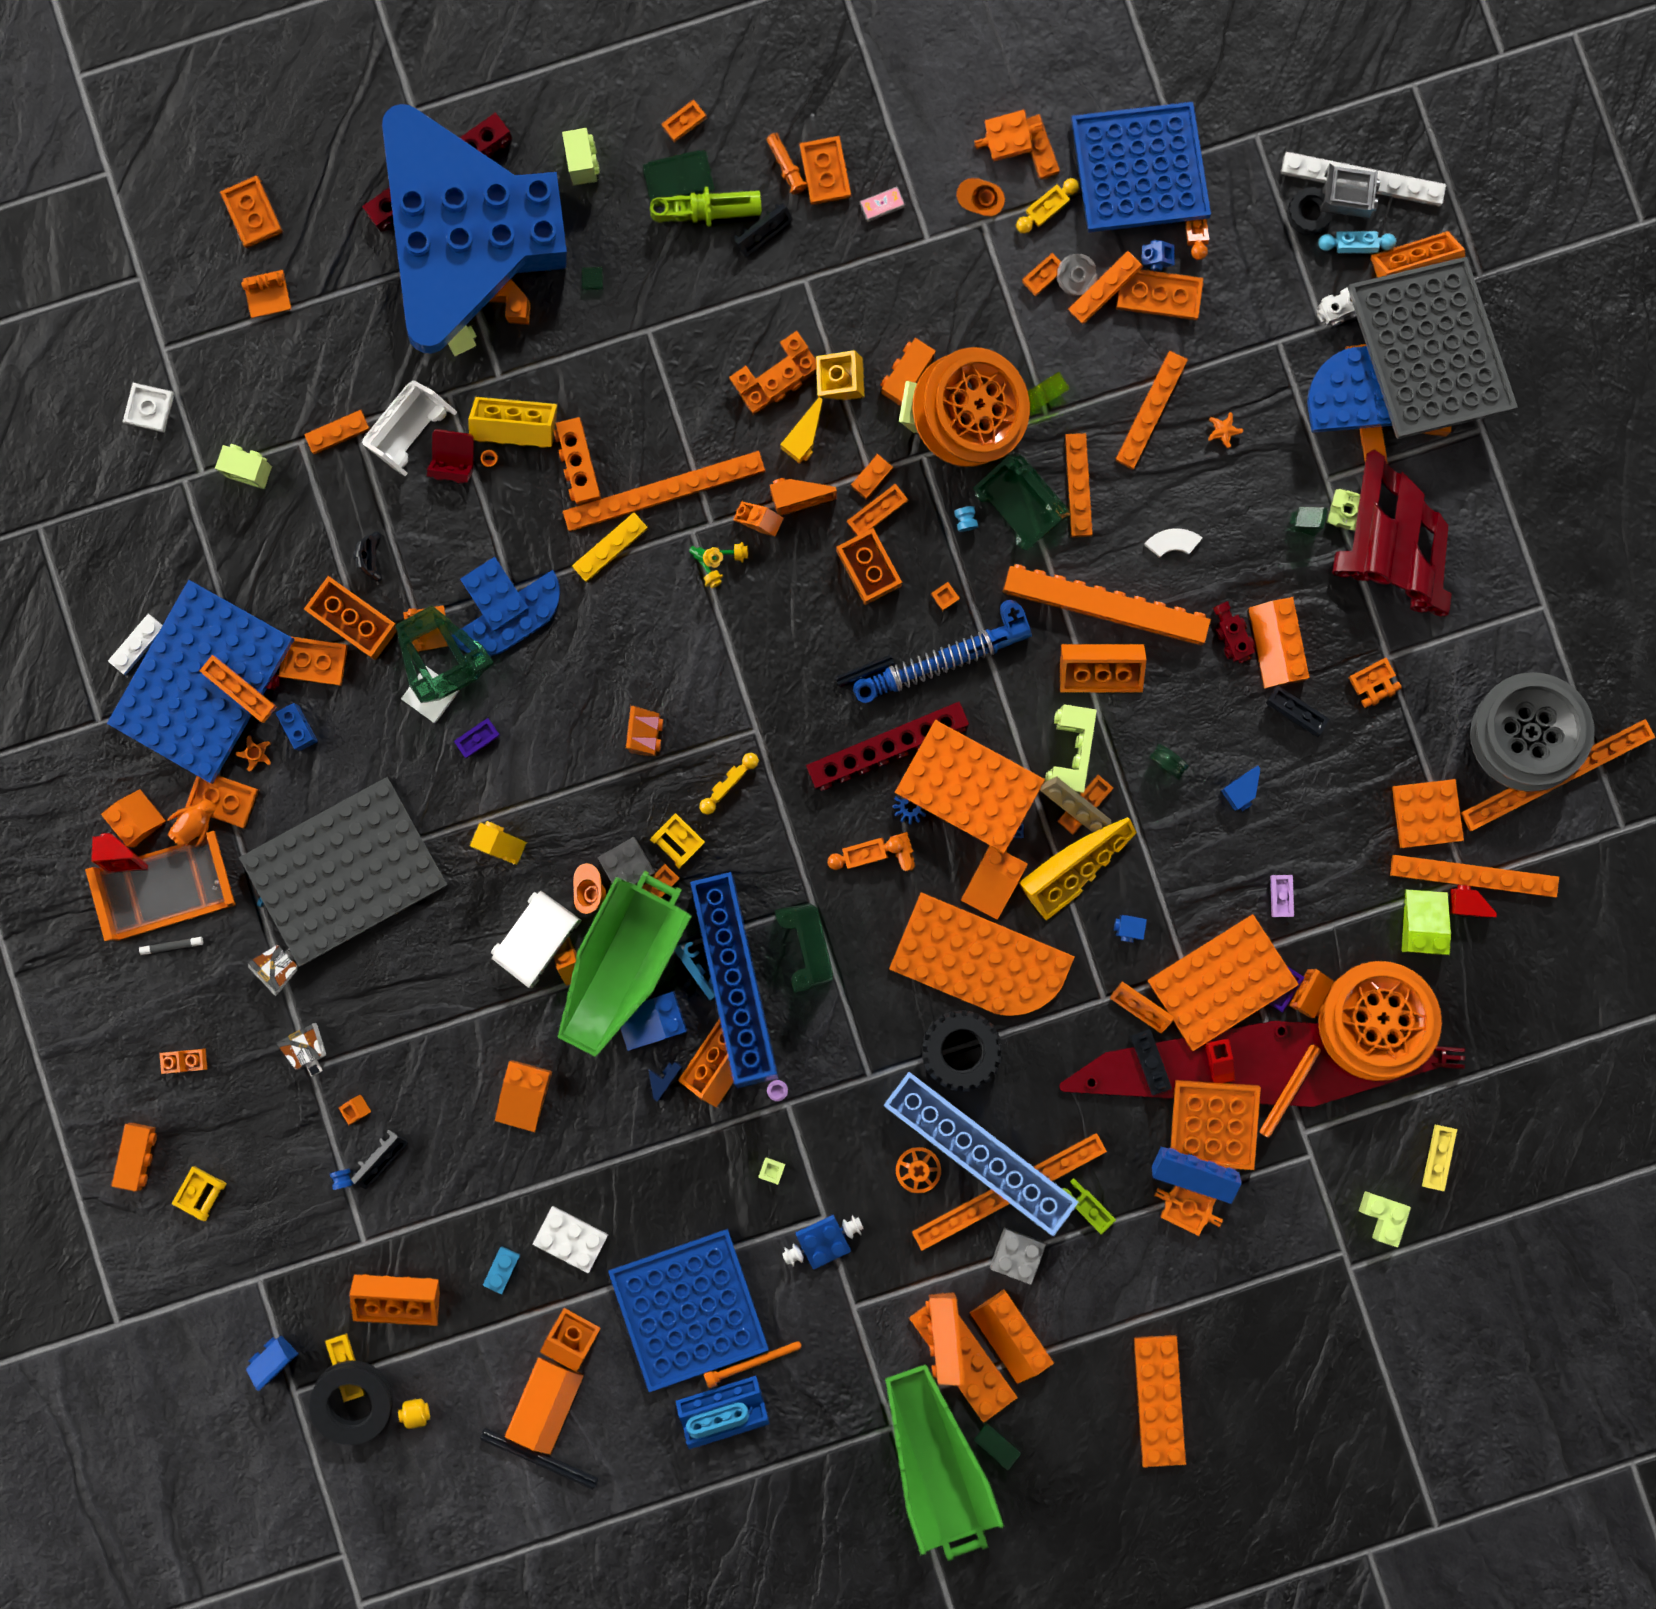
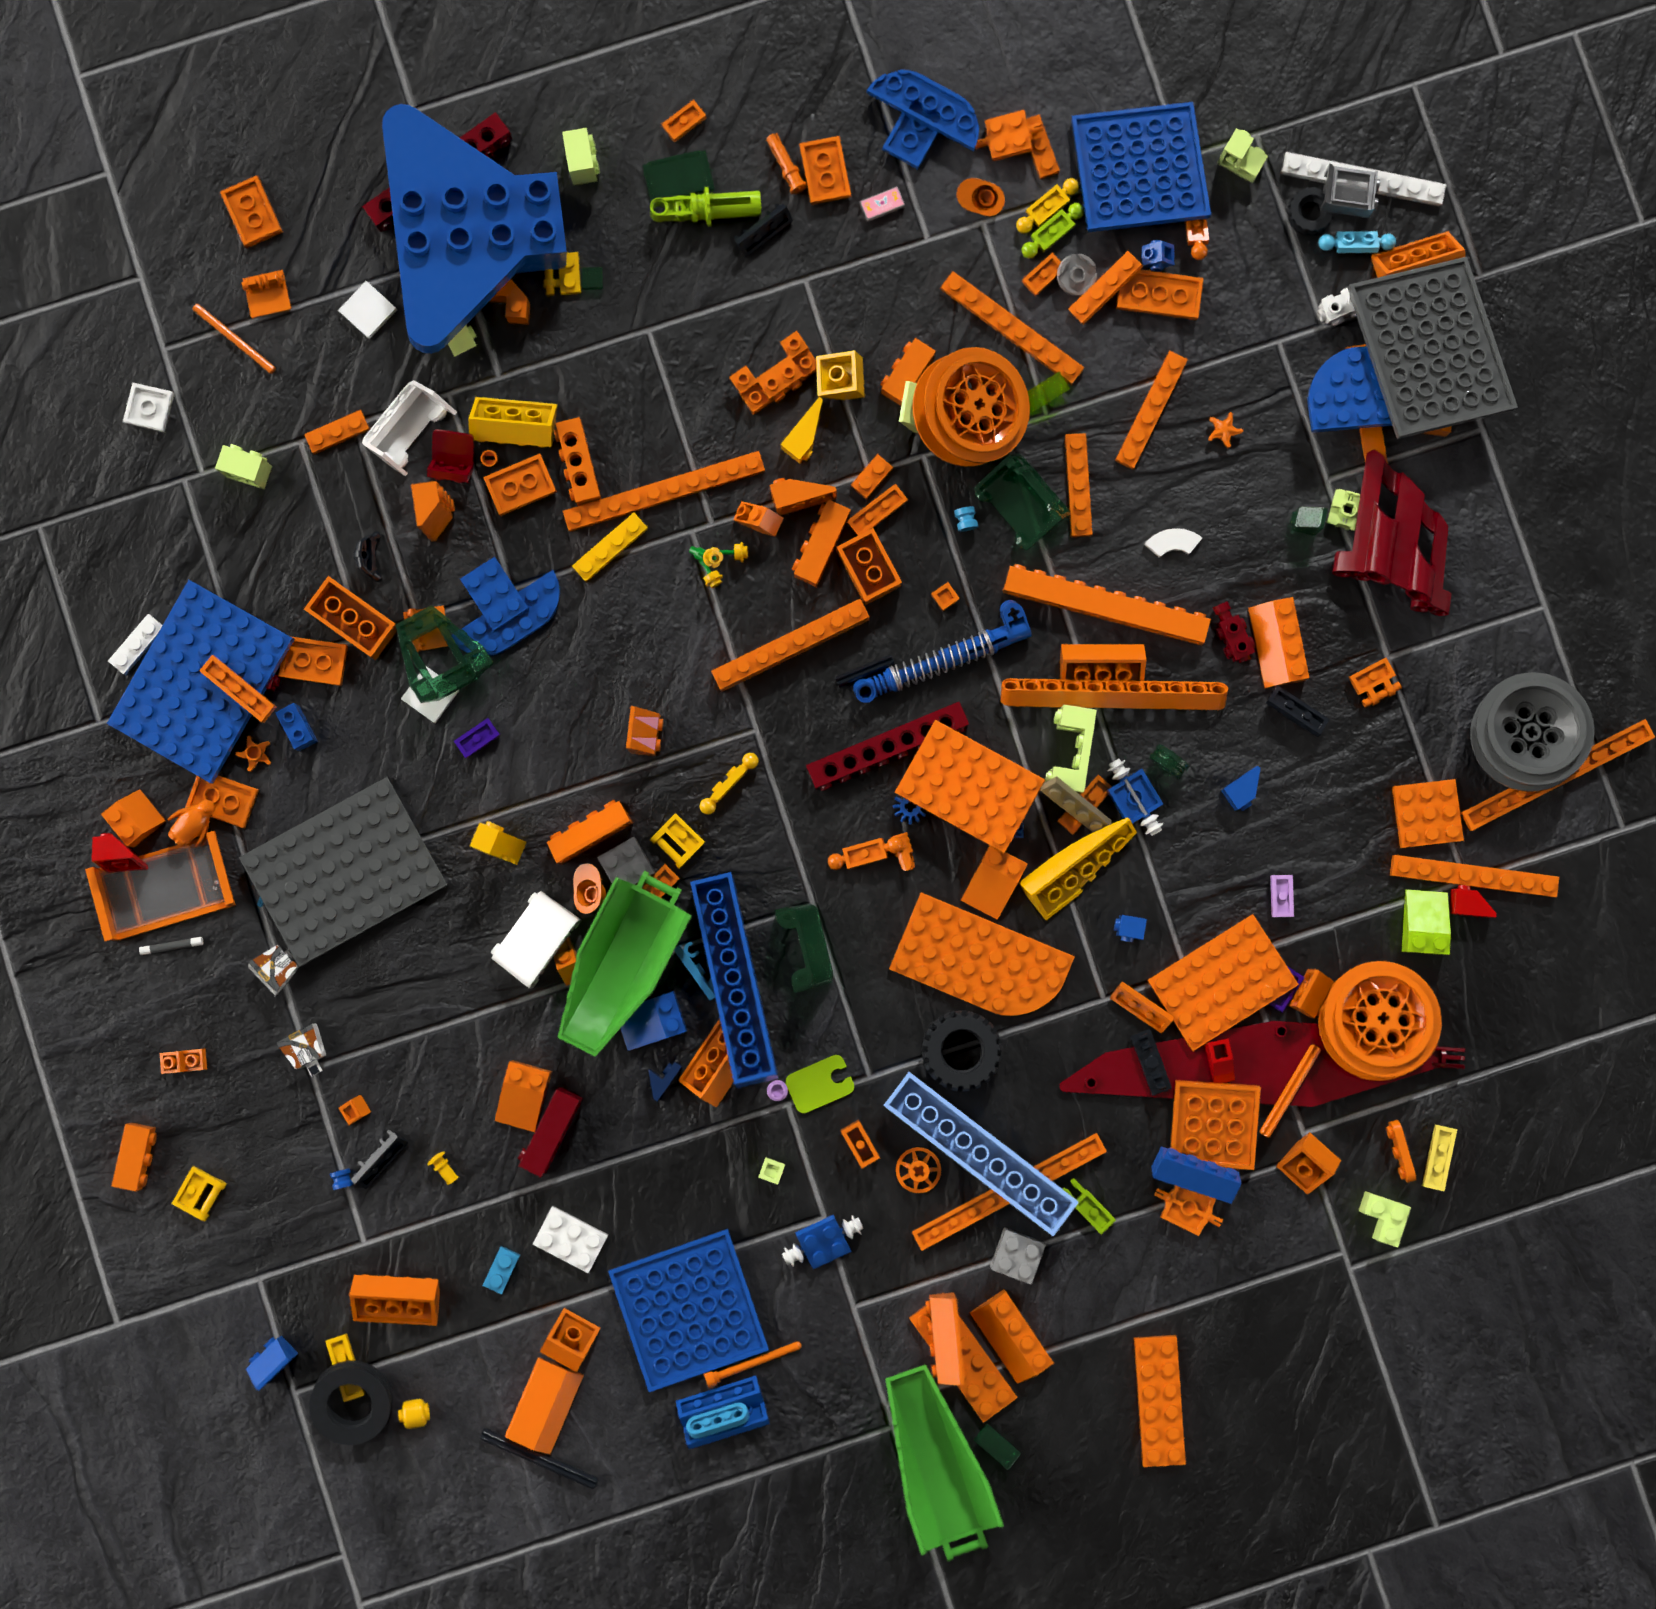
none -> orange piece [193,303,276,374]
none -> white tile [338,281,397,339]
none -> orange slope [411,481,455,542]
none -> yellow pin [427,1151,458,1185]
none -> orange plate [483,454,557,516]
none -> dark red brick [518,1087,583,1177]
none -> yellow plate [543,252,581,296]
none -> orange slope [547,800,633,865]
none -> orange brick [711,598,870,692]
none -> lime piece [786,1055,854,1113]
none -> orange brick [792,499,851,587]
none -> orange brick [841,1120,880,1168]
none -> blue plate [867,70,979,169]
none -> orange plate [940,271,1084,385]
none -> orange beam [1000,678,1228,710]
none -> lime plate [1022,203,1084,259]
none -> blue plate [1106,759,1163,836]
none -> yellowish green brick [1218,128,1268,183]
none -> orange slope [1276,1132,1341,1195]
none -> orange plate [1386,1119,1416,1183]

